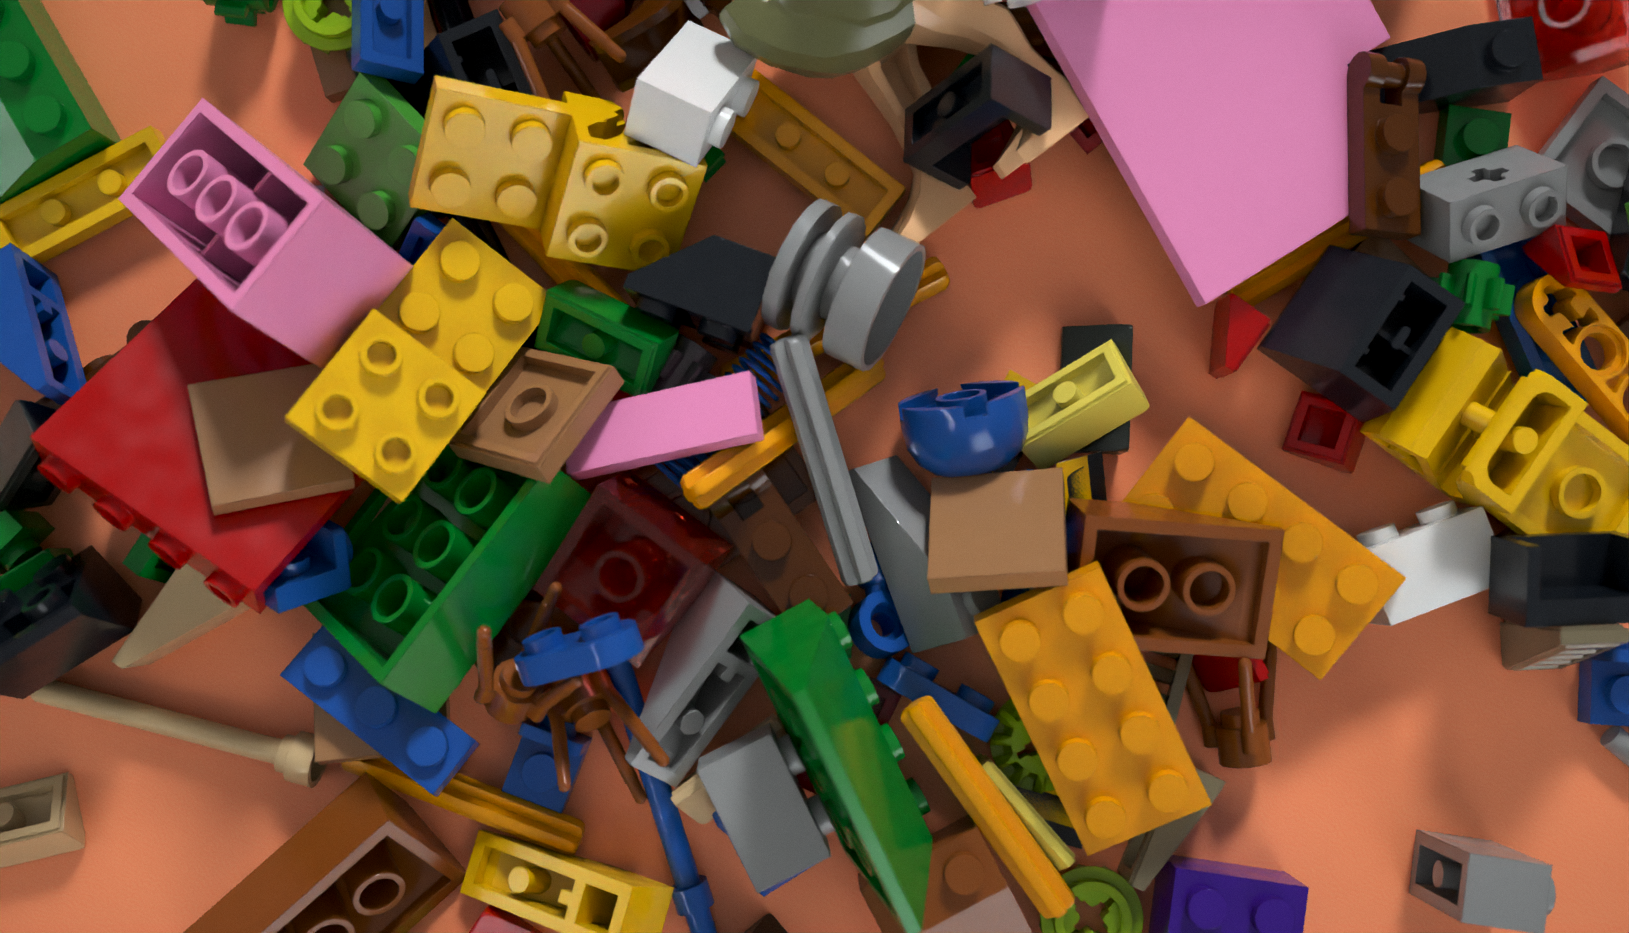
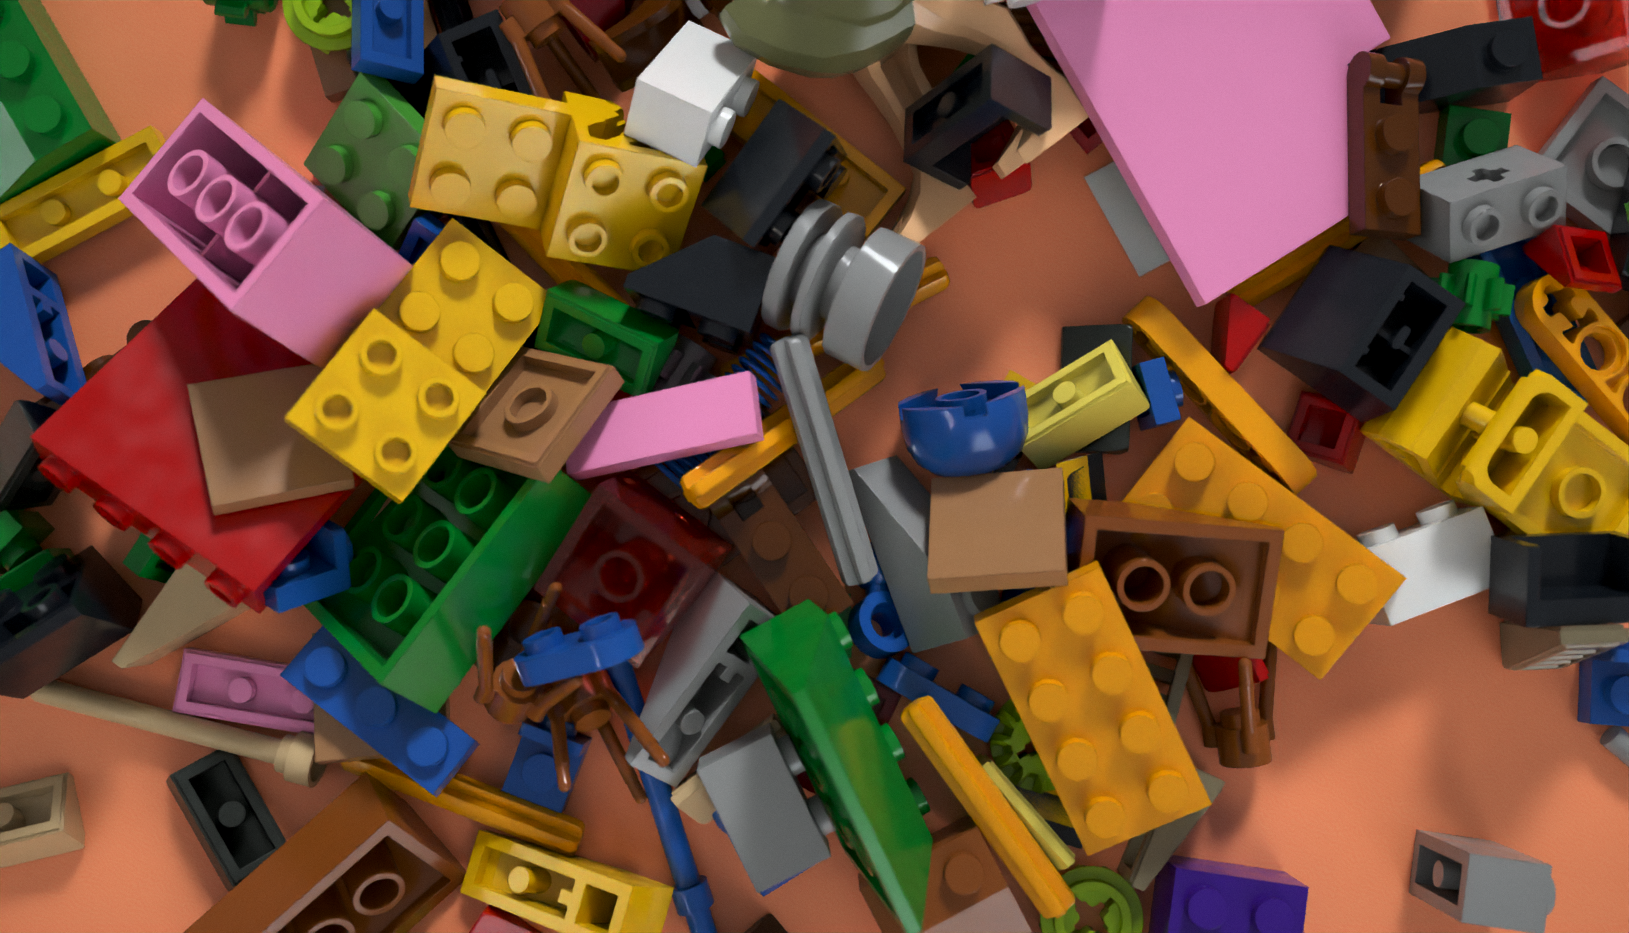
none -> pearl dark grey slope [166,750,286,892]
none -> bright pink tile [172,647,314,734]
none -> black slope [701,98,847,255]
none -> white sticker [1084,162,1170,277]
none -> light orange beam [1122,296,1318,495]
none -> blue plate [1132,357,1184,431]

